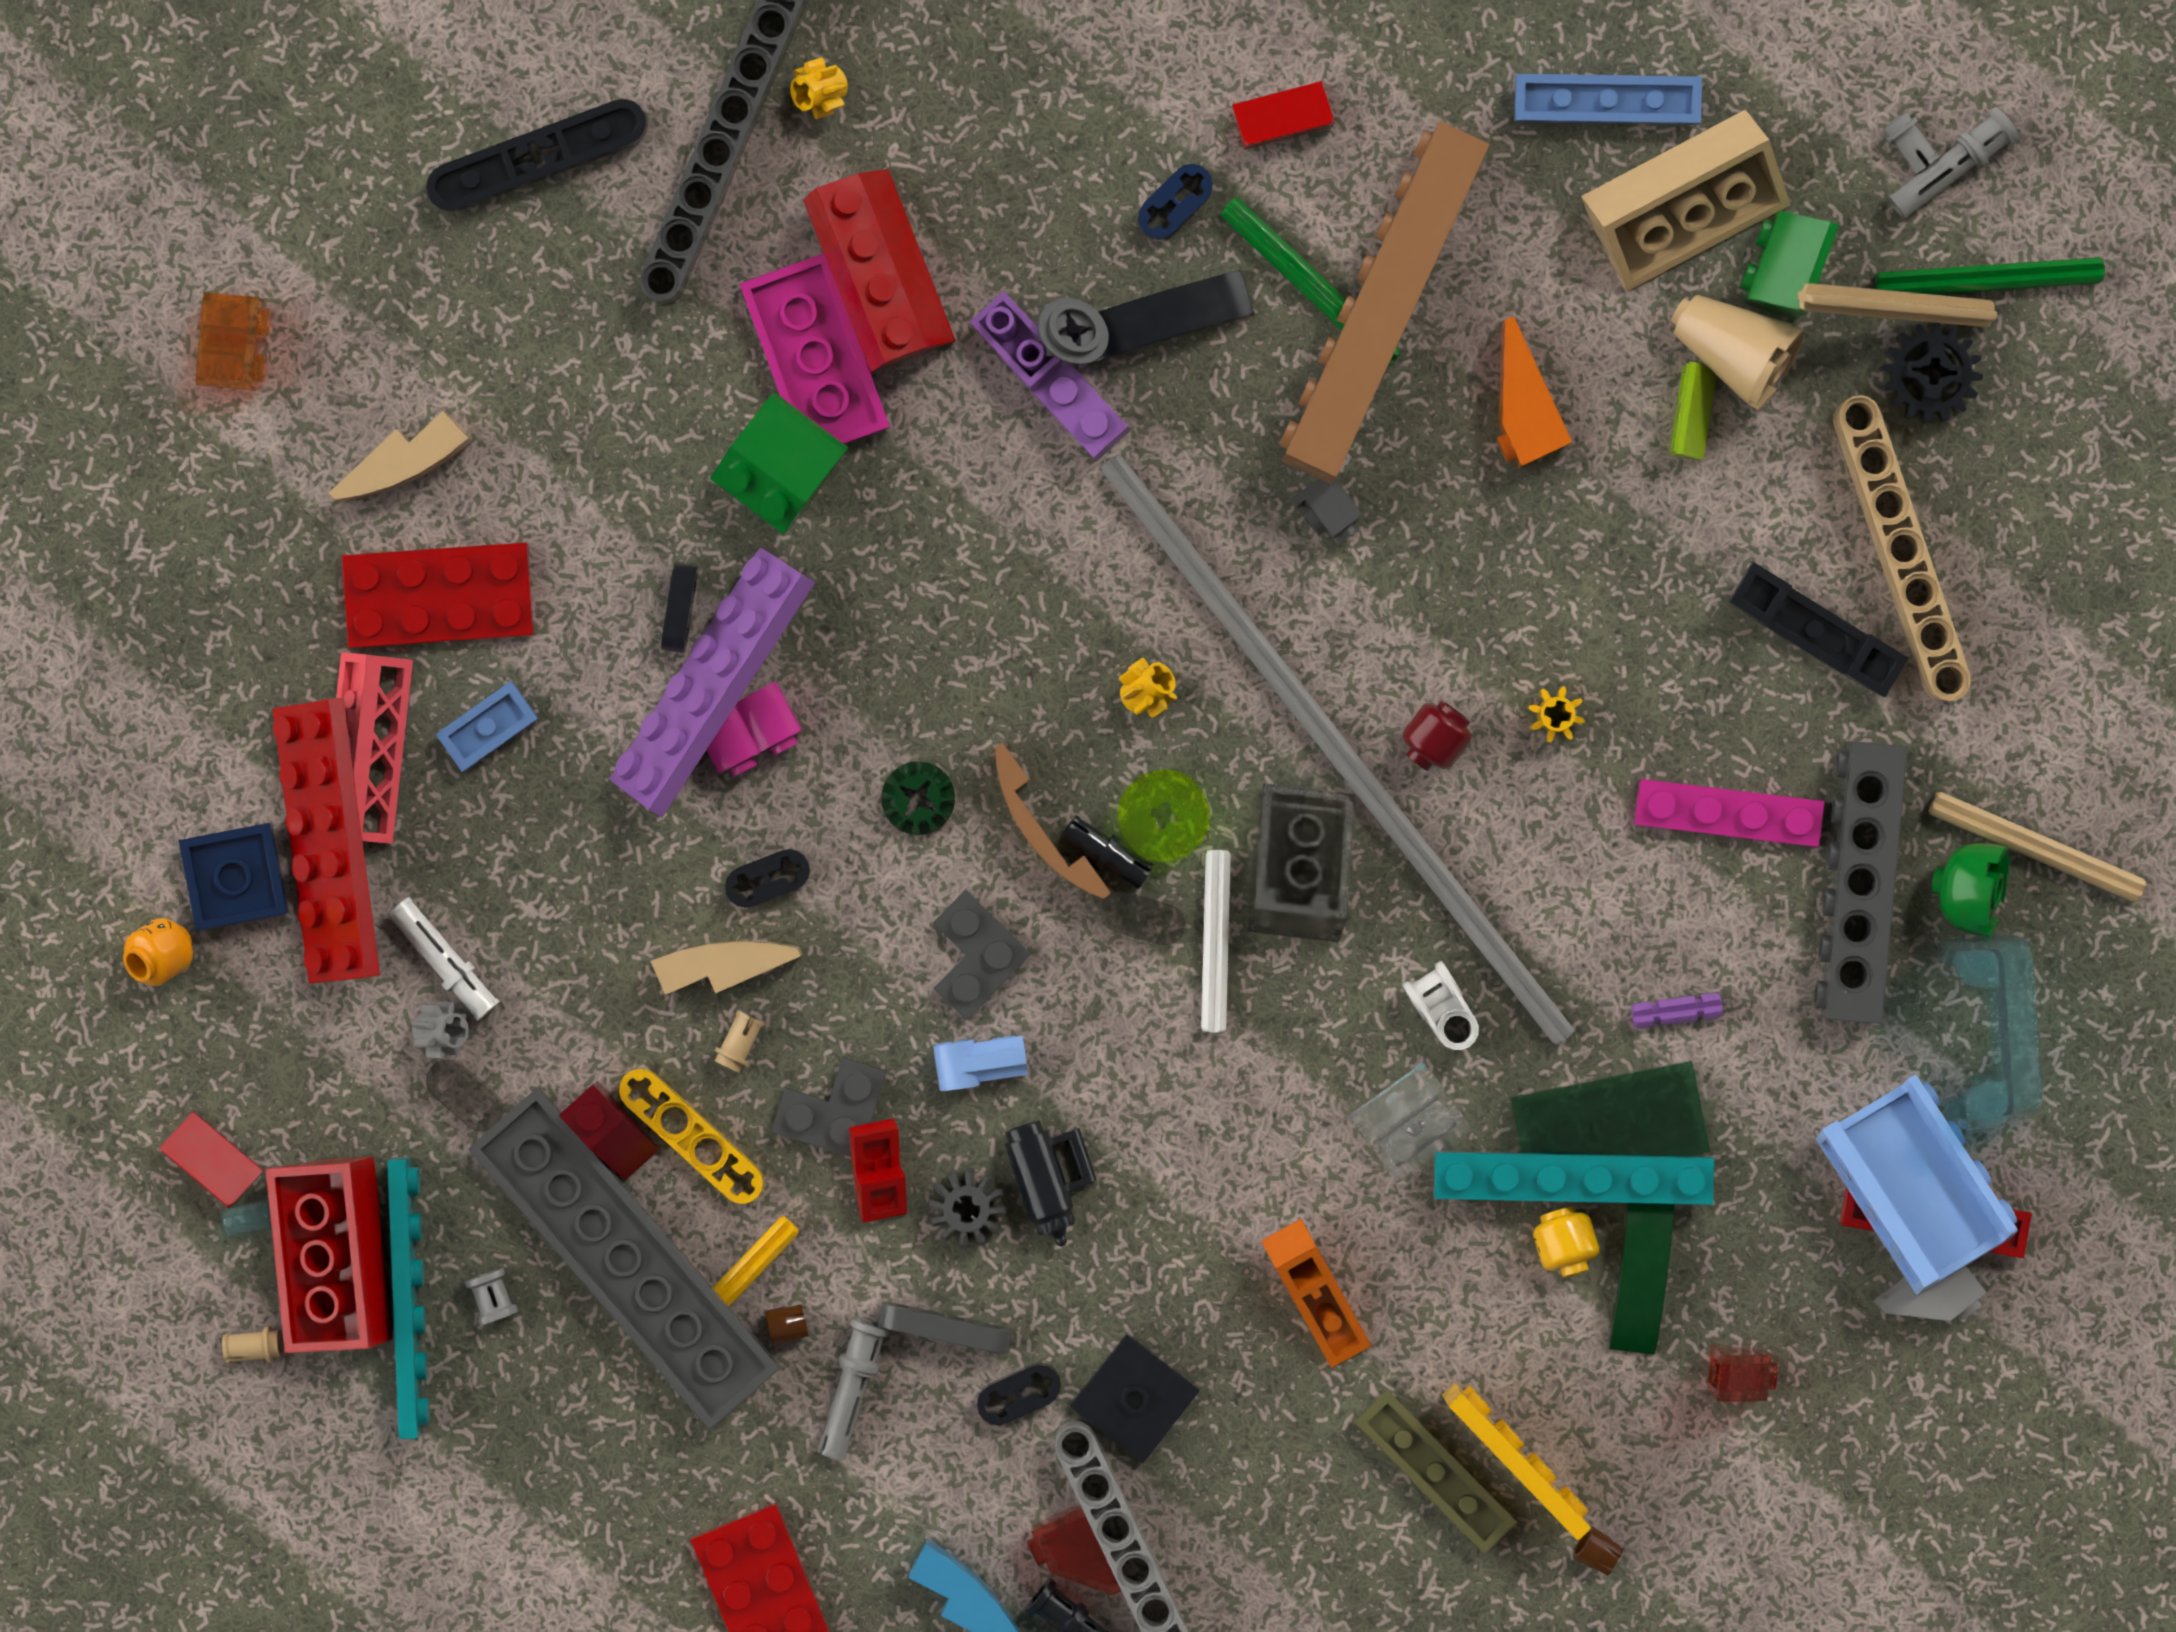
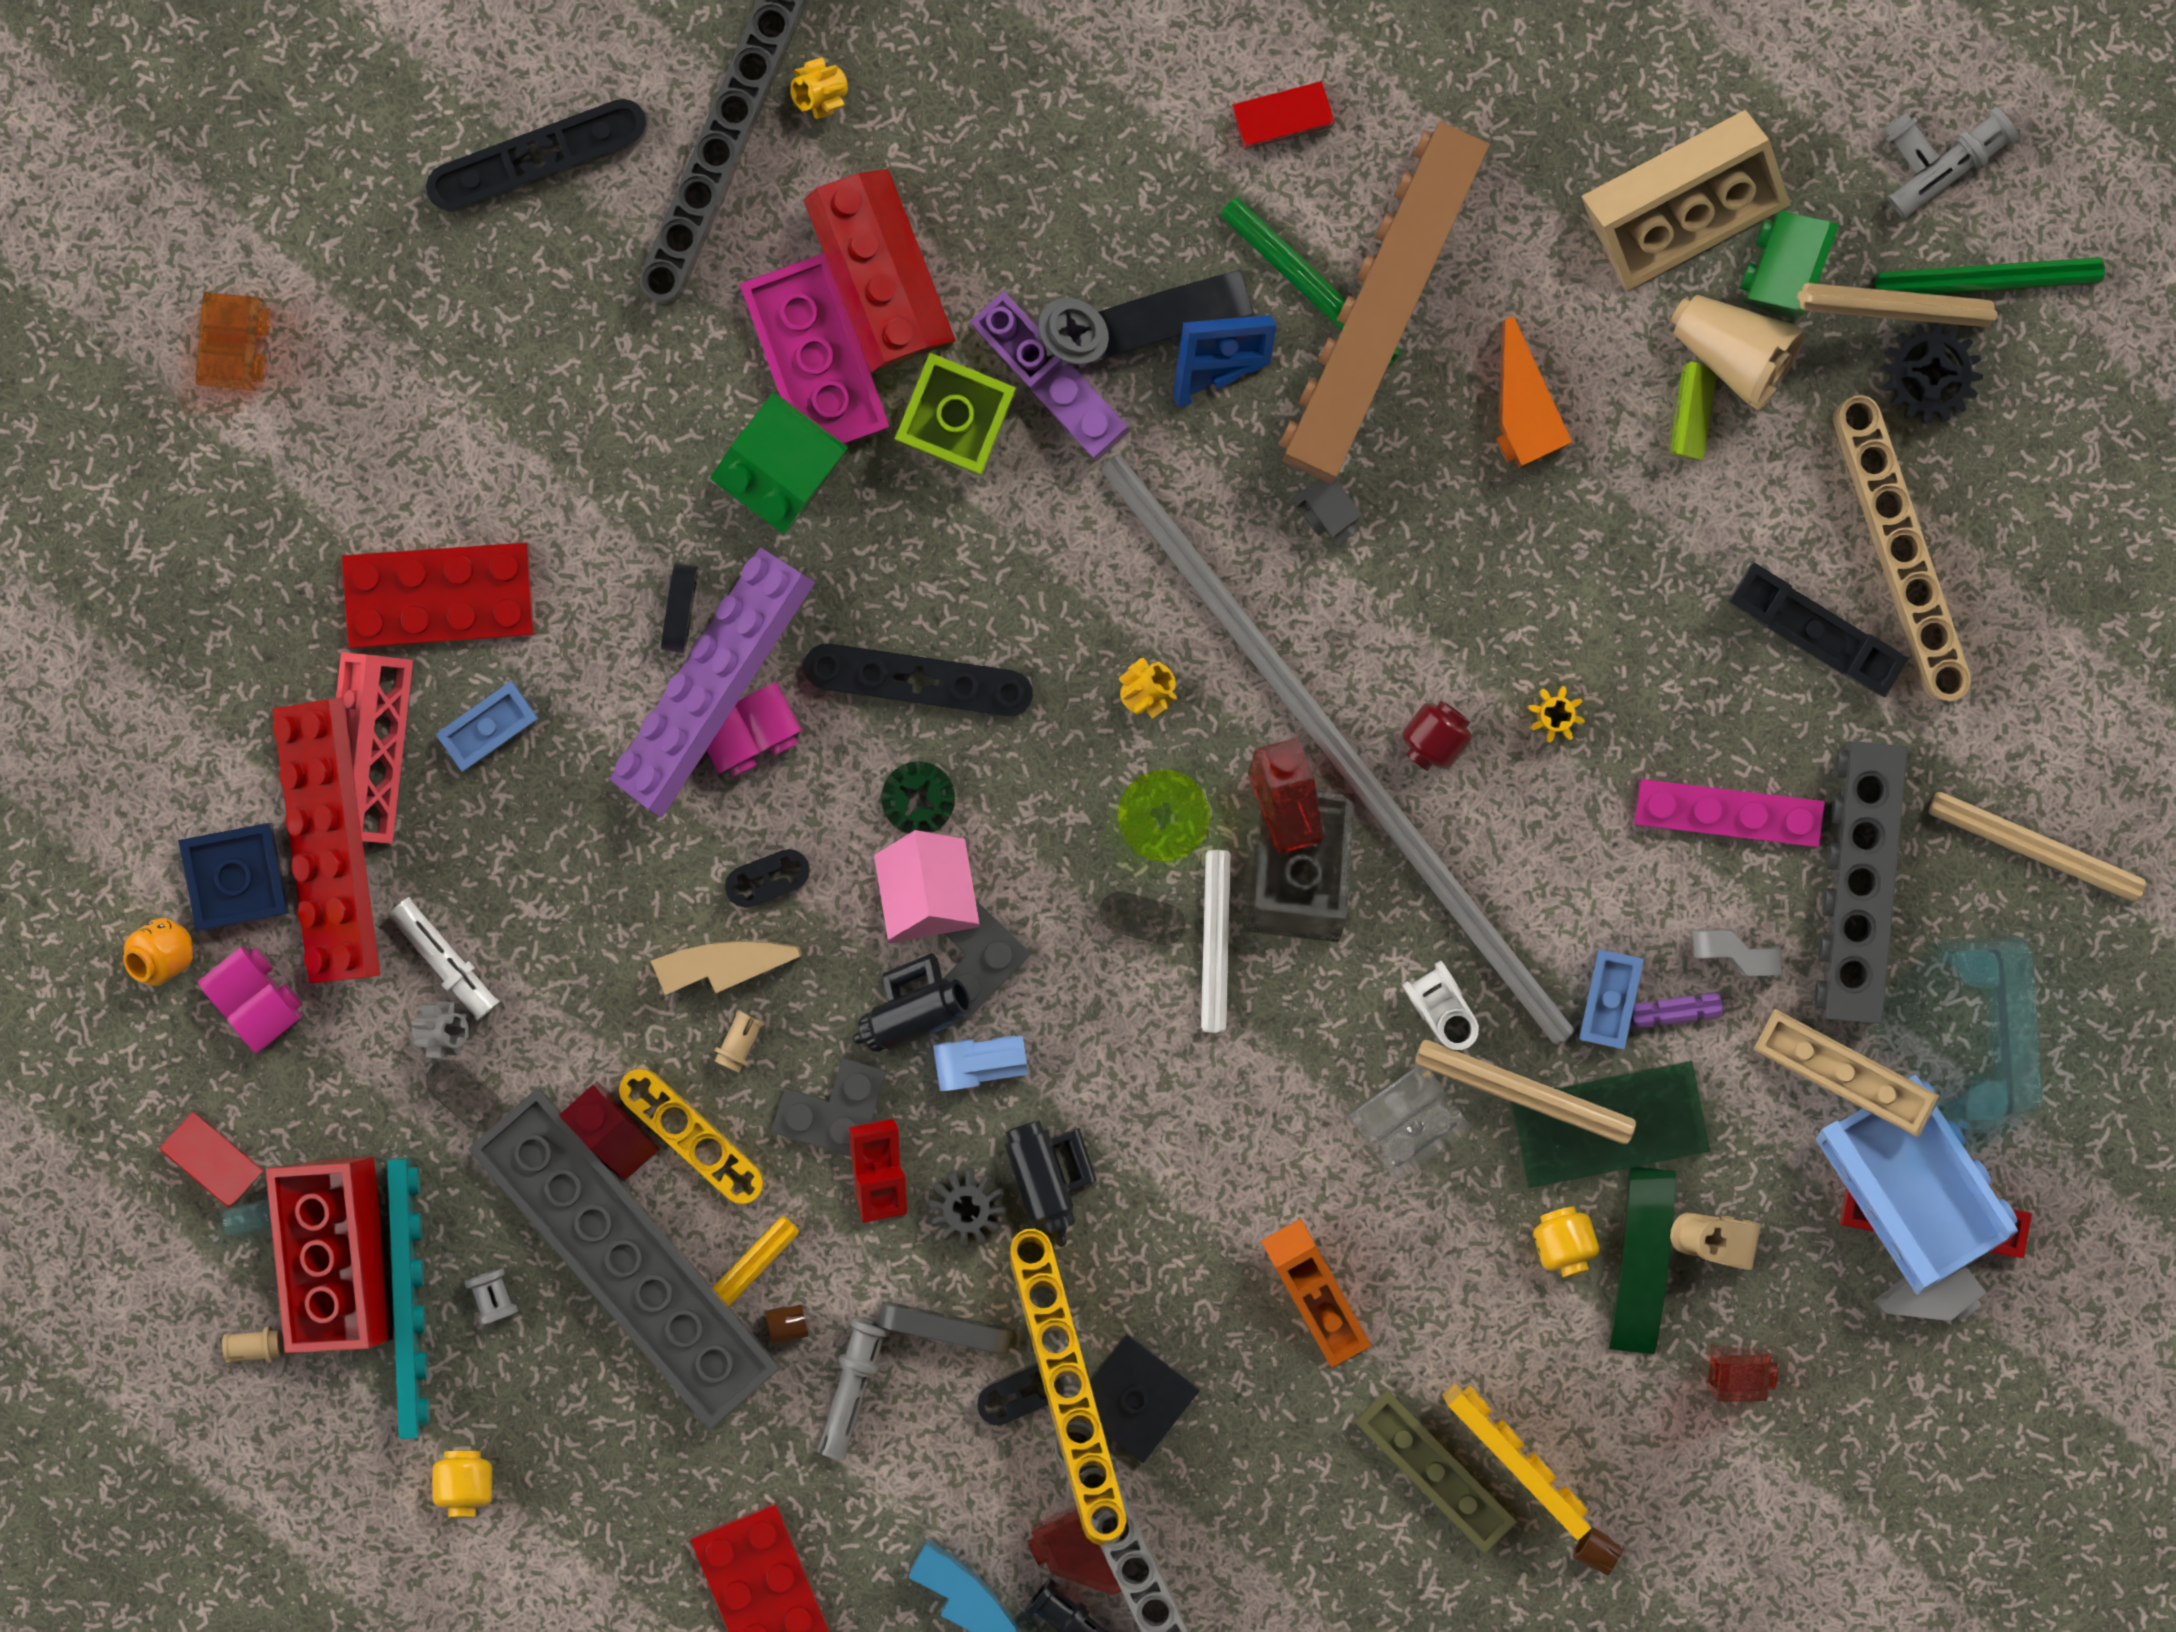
tan slope [329,411,473,502] -> none
medium nougat slope [995,742,1111,899] -> none
black pin [1060,815,1154,889] -> none
dark blue beam [1138,164,1213,240] -> none
teal plate [1433,1151,1714,1205] -> none
medium blue plate [1514,74,1702,125] -> none
green cylinder [1932,842,2010,937] -> none
none -> dark pink brick [197,945,303,1054]
none -> yellow head [432,1451,492,1518]
none -> black piece [804,643,1033,716]
none -> black piece [853,953,971,1052]
none -> bright pink slope [874,830,980,943]
none -> lime brick [895,353,1017,477]
none -> yellow beam [1009,1229,1126,1546]
none -> blue wing [1172,315,1277,407]
none -> clear red slope [1247,737,1324,854]
none -> tan axle [1415,1040,1636,1144]
none -> medium blue plate [1579,949,1644,1049]
none -> tan piece [1670,1213,1761,1270]
none -> light grey piece [1693,929,1782,976]
none -> tan tile [1753,1009,1941,1137]

